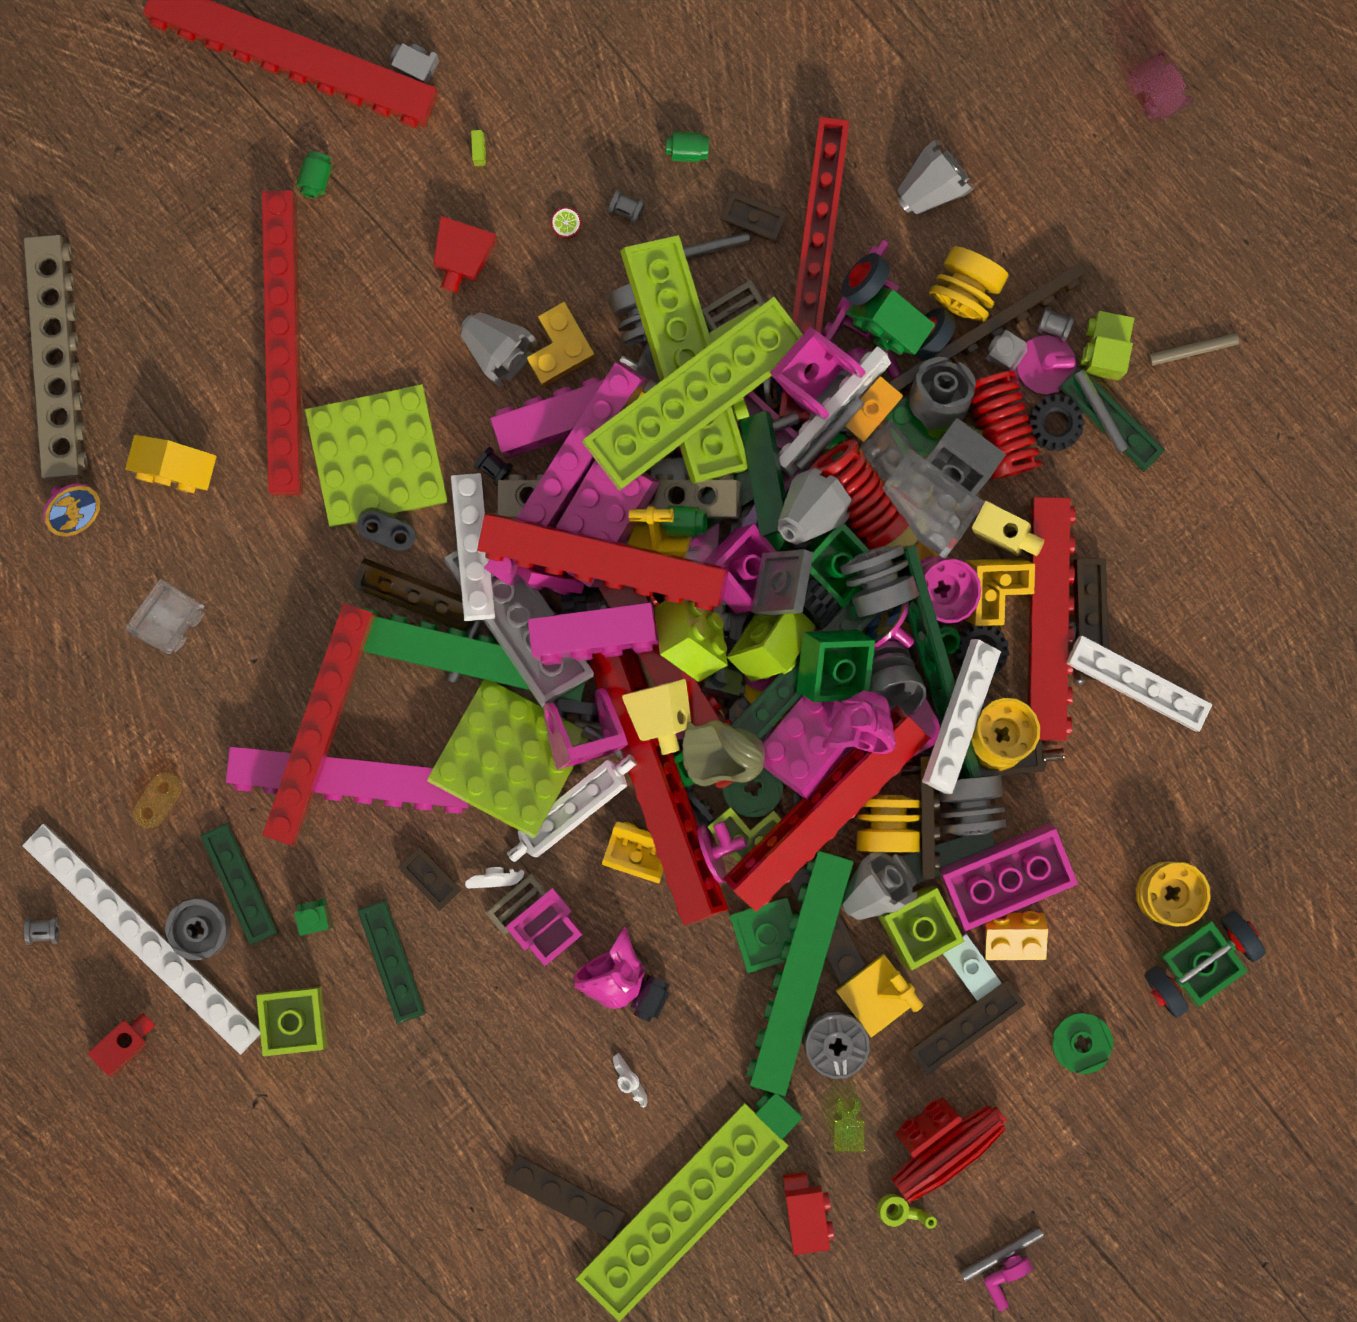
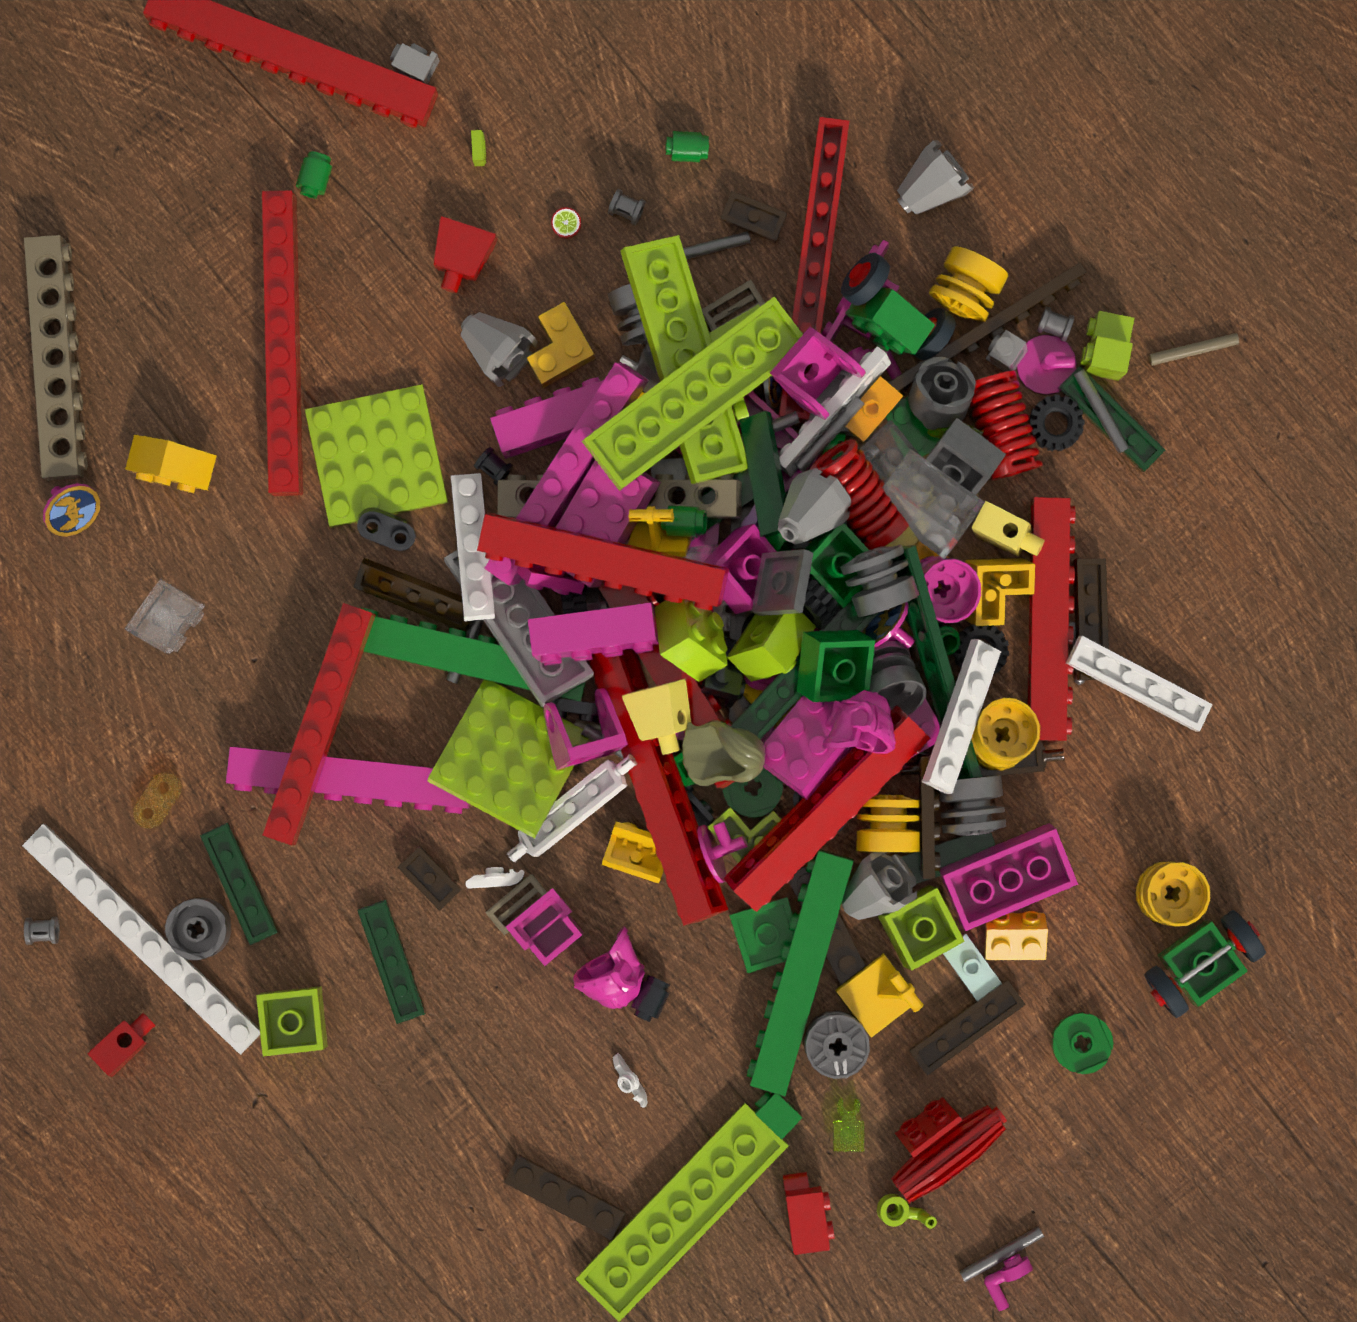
green brick [294,898,333,936] -> none
clear pink brick [1126,51,1192,122] -> none

